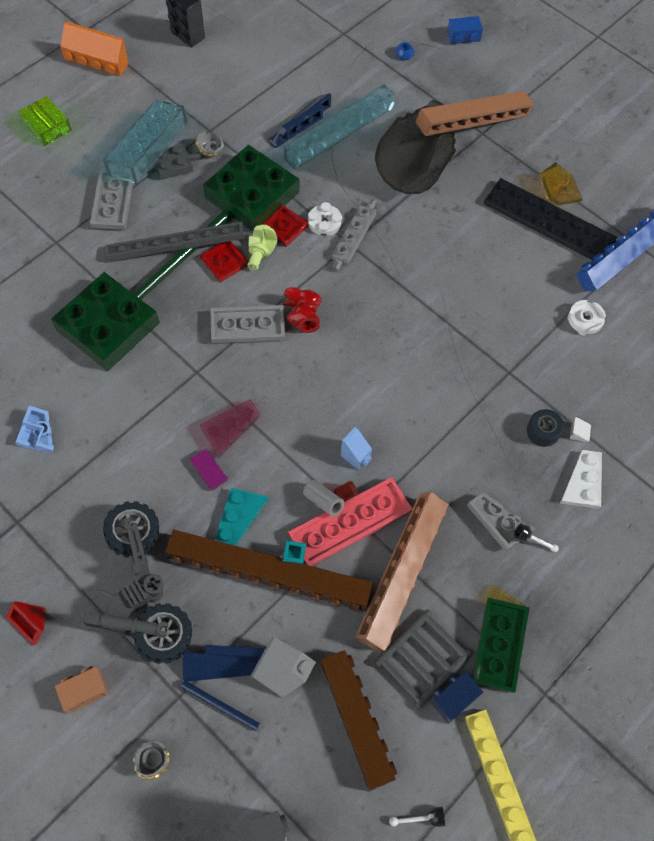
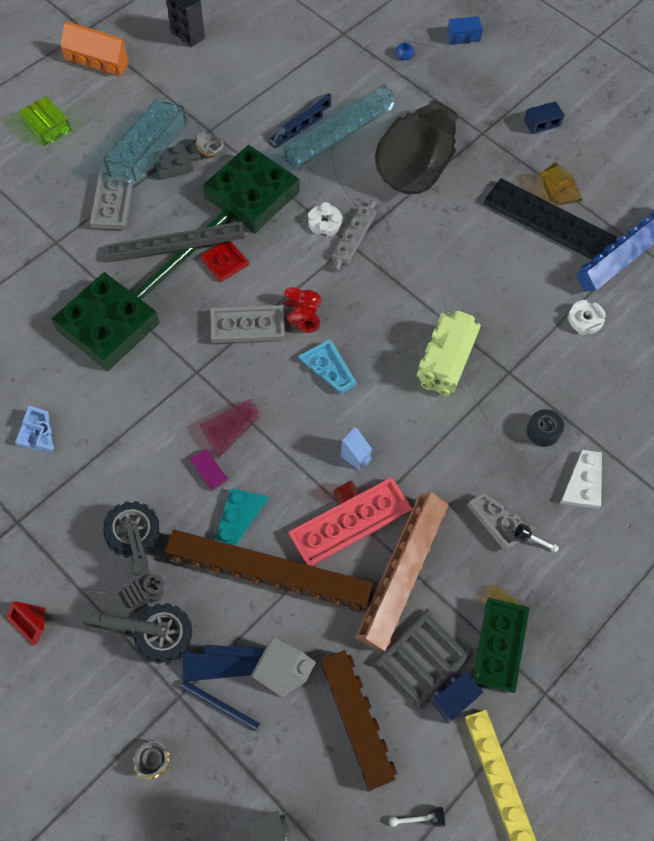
nougat brick [55,666,110,714] -> none
yellowish green piece [247,225,277,270] -> none
red tile [261,205,309,247] -> none
teal slope [282,540,306,564] -> none
light grey brick [303,480,344,517] -> none
nougat brick [415,91,534,136] -> none
white slope [570,417,591,443] -> none
none -> medium azure wing [298,339,357,394]
none -> yellowish green brick [417,311,481,396]
none -> dark blue brick [524,101,565,134]

